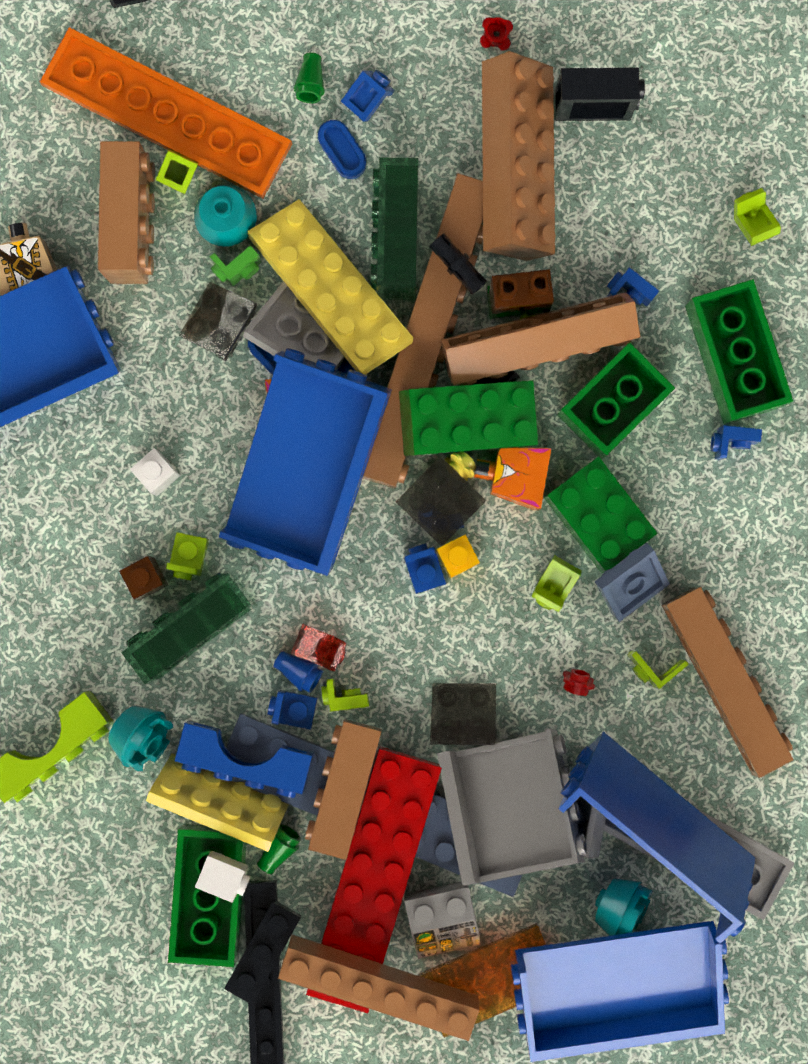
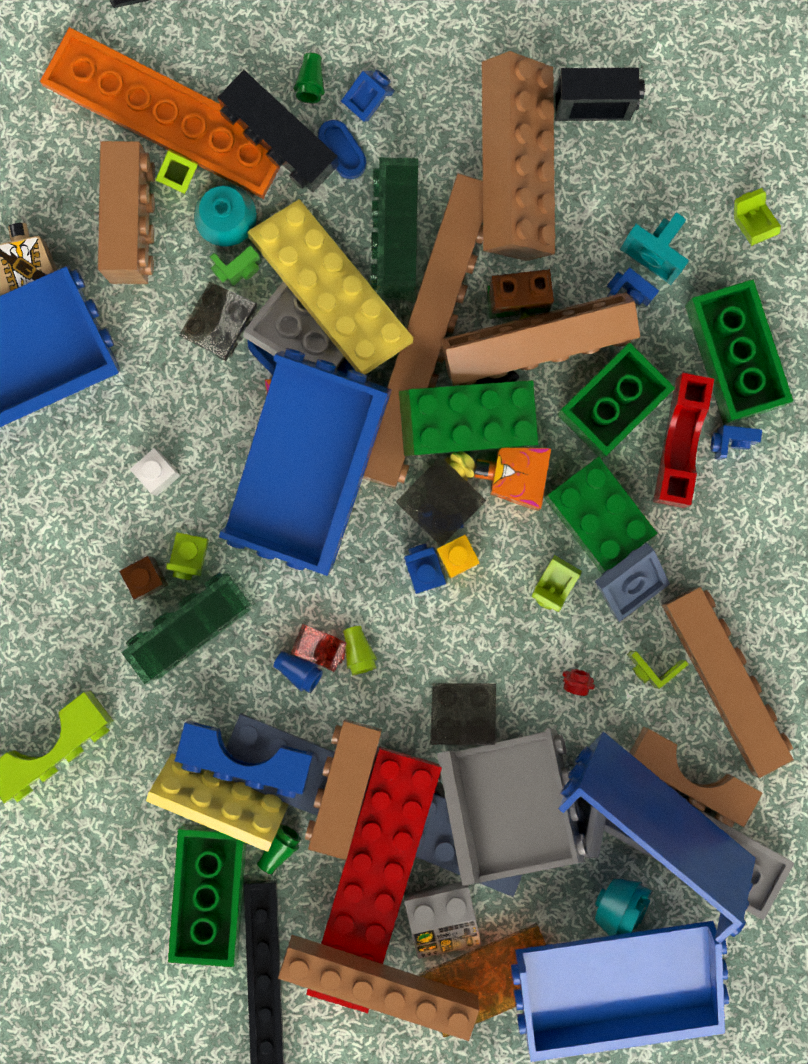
teal cone [108,706,173,771] -> none
white brick [195,851,250,902] -> none
black plate [224,899,302,1005] -> none
blue bracket [268,690,318,730] -> none
lime bracket [321,678,370,712] -> none
black pin [429,233,487,295] -> none
red plate [480,17,513,51] -> none
none -> black brick [218,70,339,193]
none -> lime cone [343,626,377,675]
none -> teal bracket [620,212,690,285]
none -> medium nougat arch [629,727,763,828]
none -> red arch [653,373,714,508]

